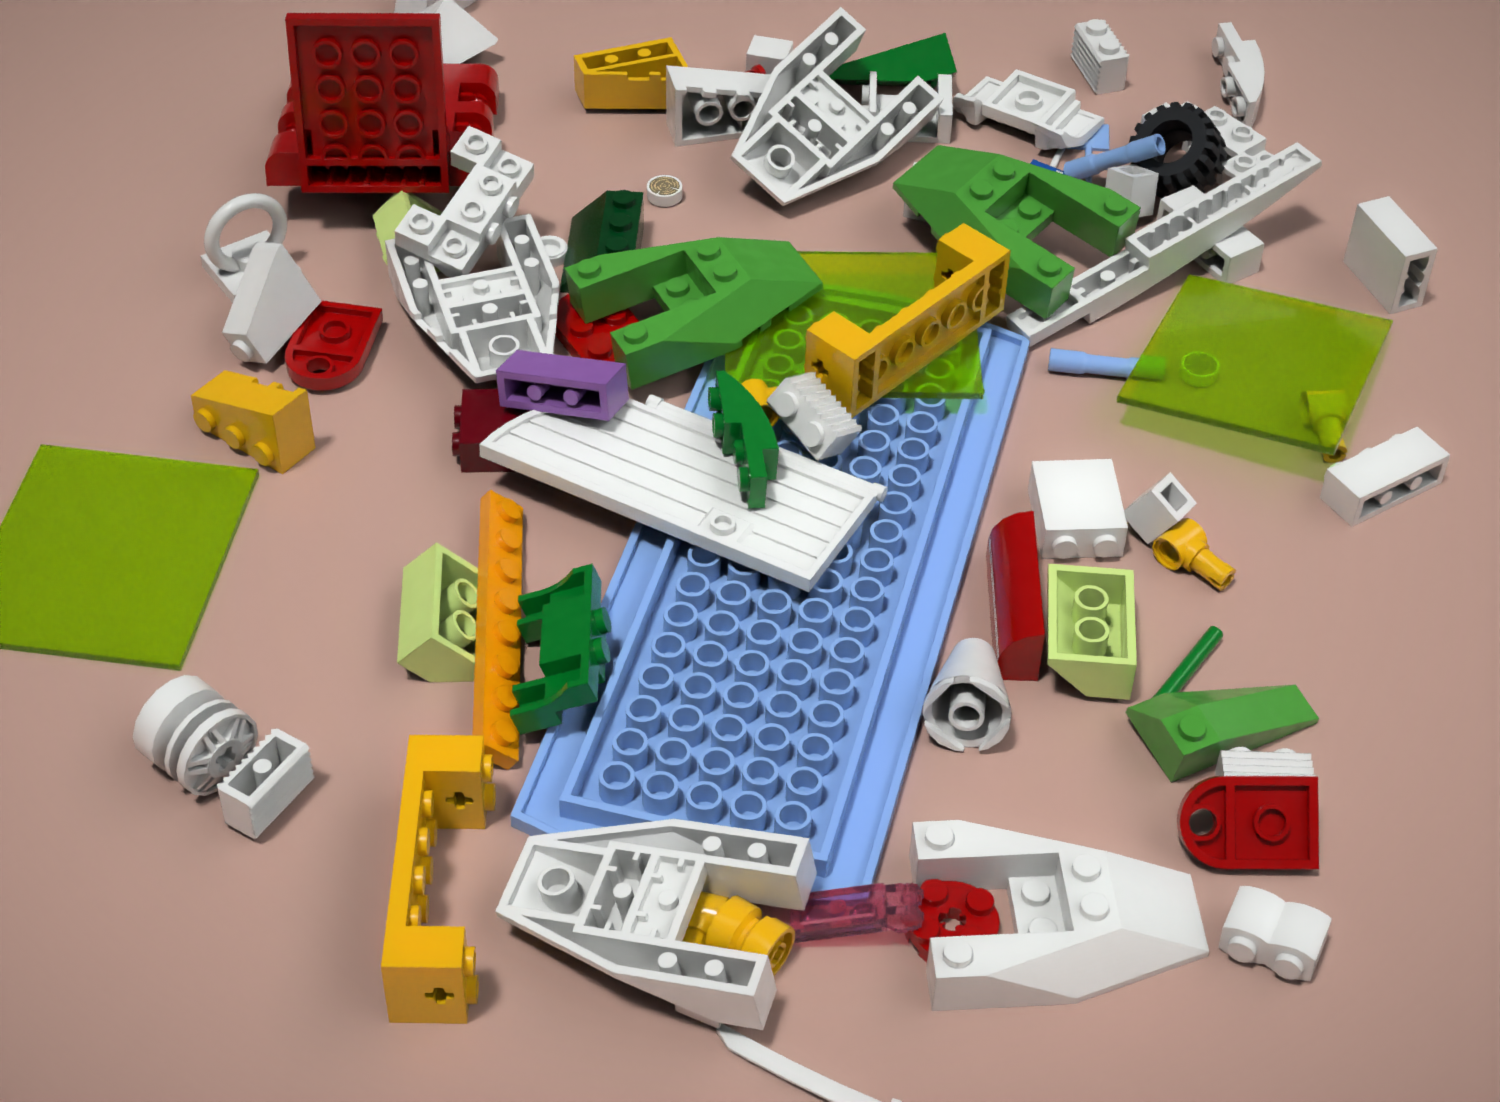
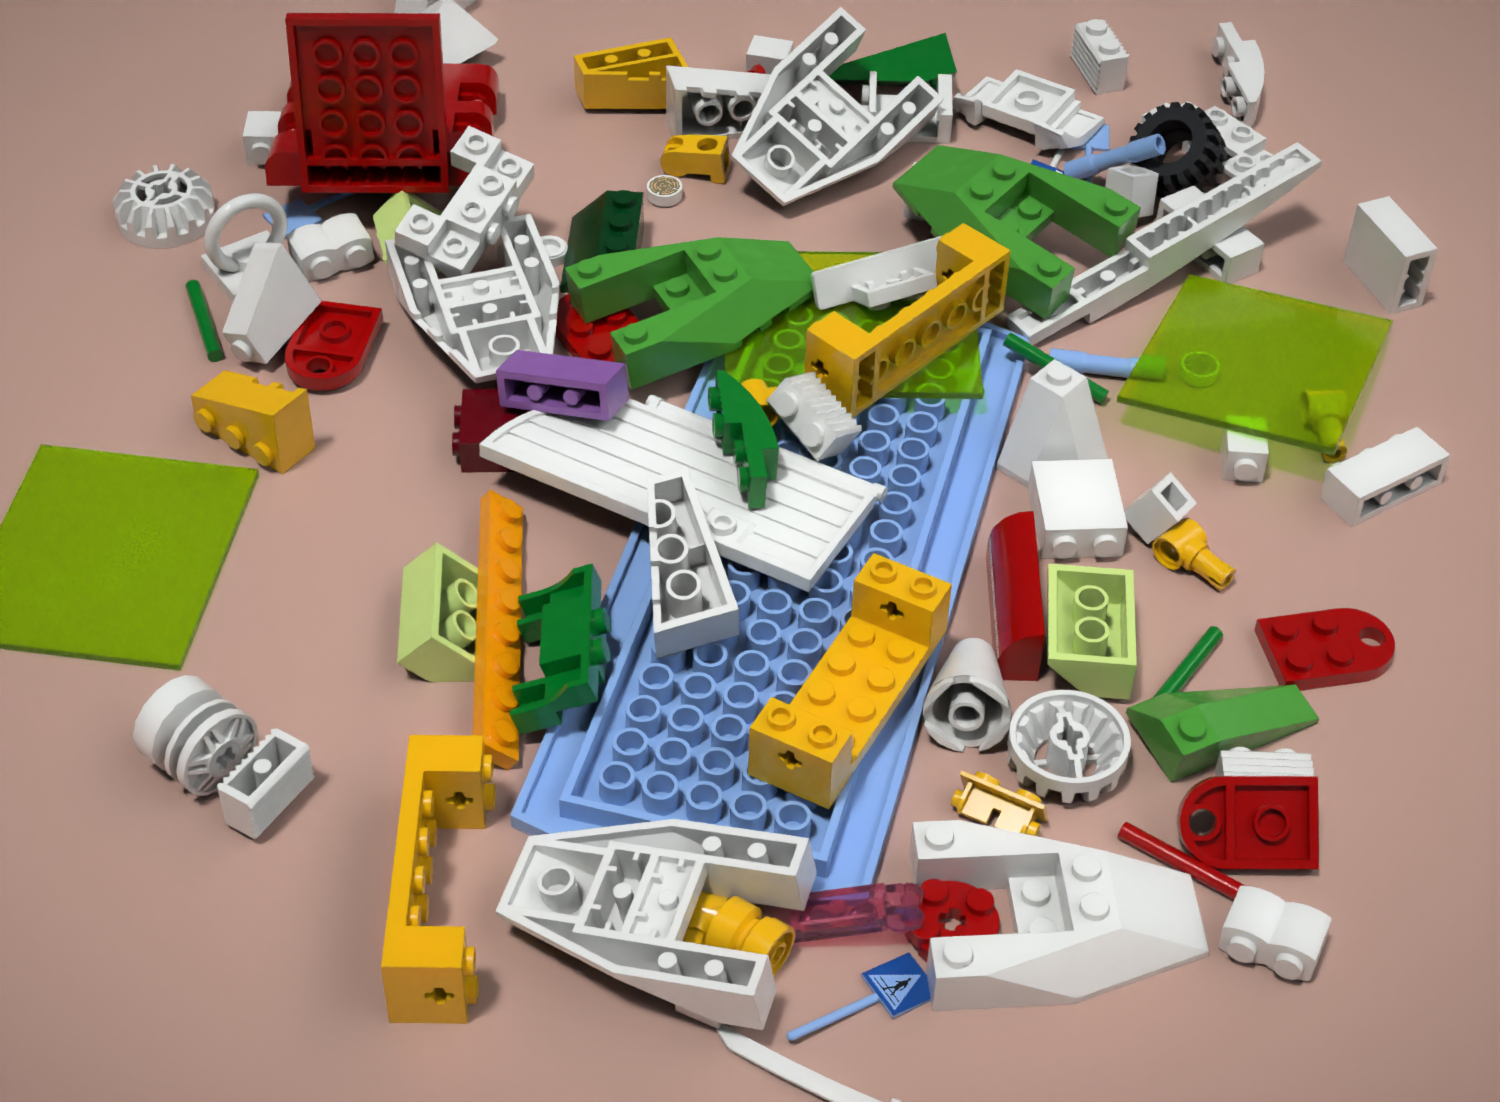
none -> white gear [113,164,216,249]
none -> green bar [185,280,223,362]
none -> white brick [242,111,281,165]
none -> light blue piece [263,193,354,239]
none -> white brick [286,213,375,282]
none -> white wedge [646,468,740,658]
none -> yellow leg [660,134,731,184]
none -> yellow plate [748,553,952,810]
none -> piece [786,952,931,1041]
none -> white bracket [811,236,942,310]
none -> yellow hinge [950,771,1048,836]
none -> white slope [996,359,1108,488]
none -> green bar [1003,332,1109,404]
none -> white gear [1007,690,1131,803]
none -> red bar [1118,822,1246,900]
none -> white brick [1219,419,1269,483]
none -> red plate [1254,608,1395,691]

